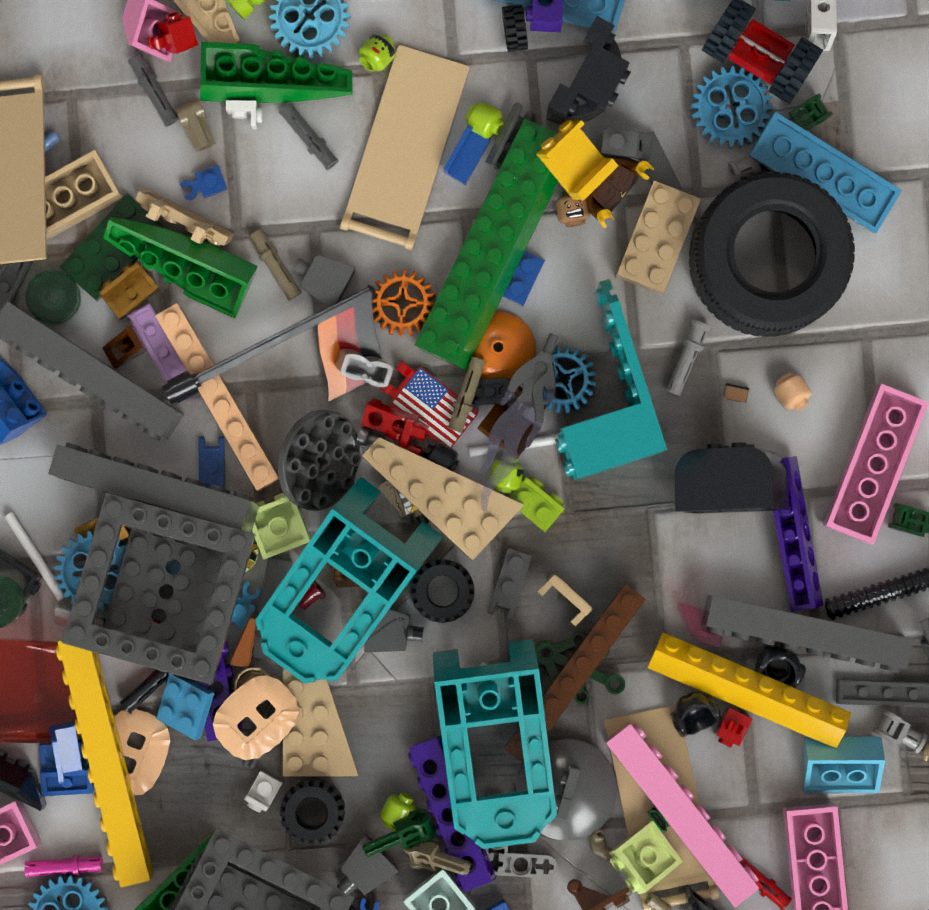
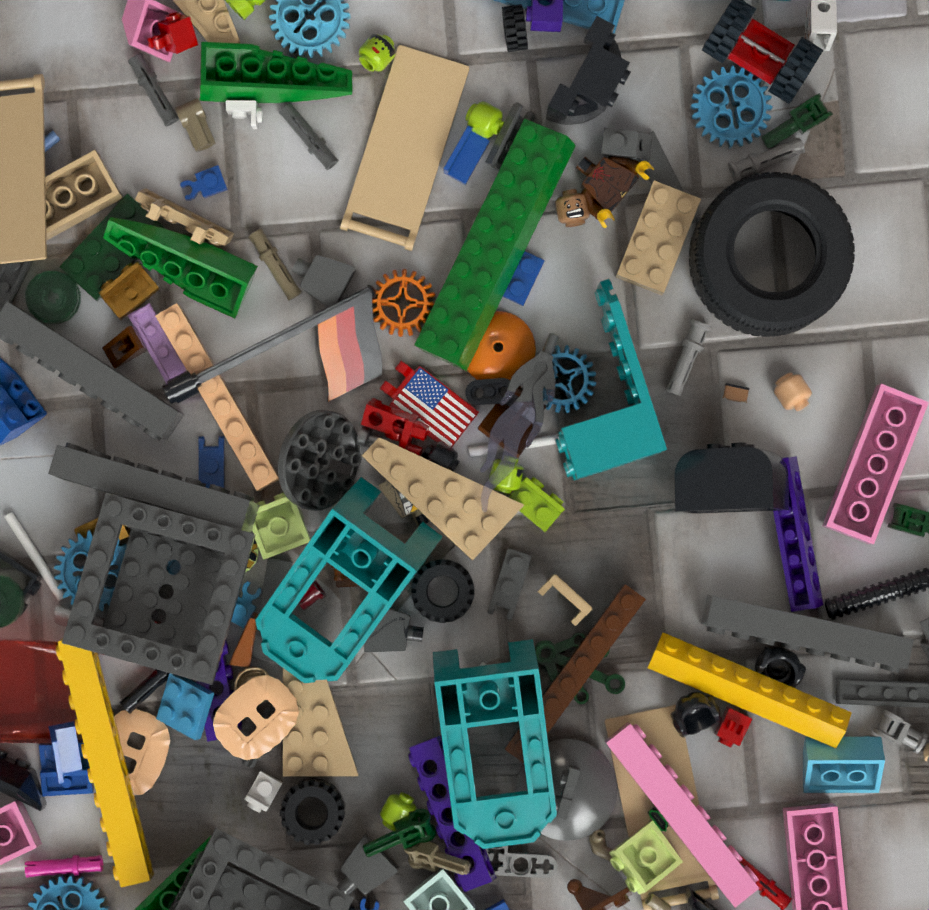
light grey brick [335,349,393,387] -> none
dark tan pin [447,356,486,433] -> none
yellow panel [536,120,618,201] -> none
clear pink slope [677,602,723,647] -> none
dark azure plate [748,112,902,234] -> none

